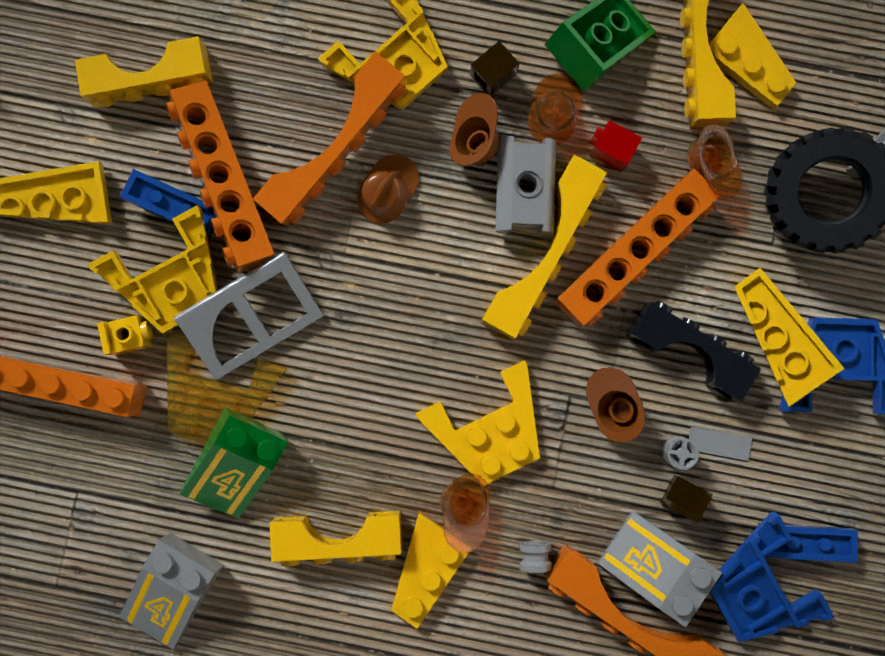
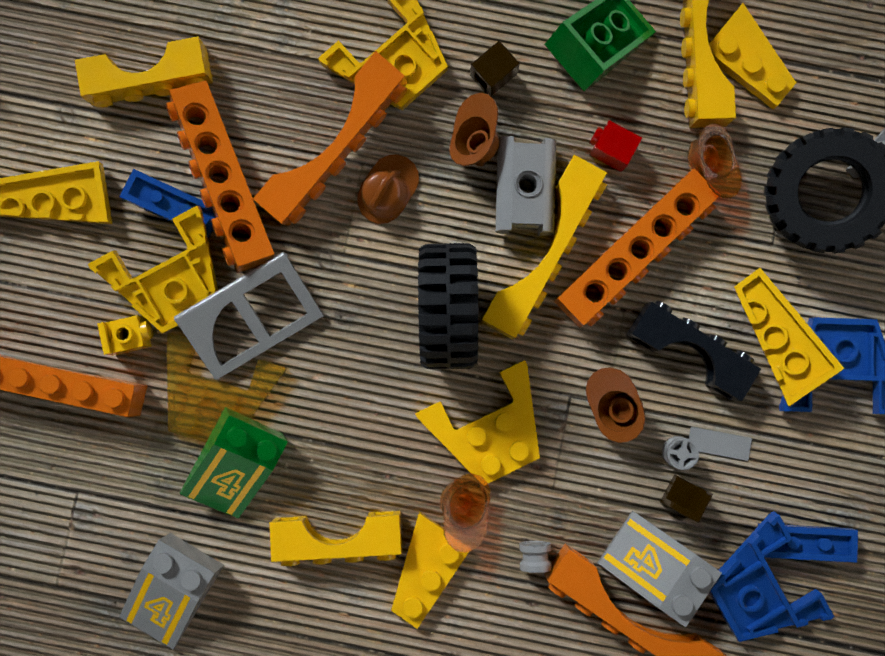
clear orange piece [528,74,582,145] -> none
none -> black tyre [418,243,478,369]

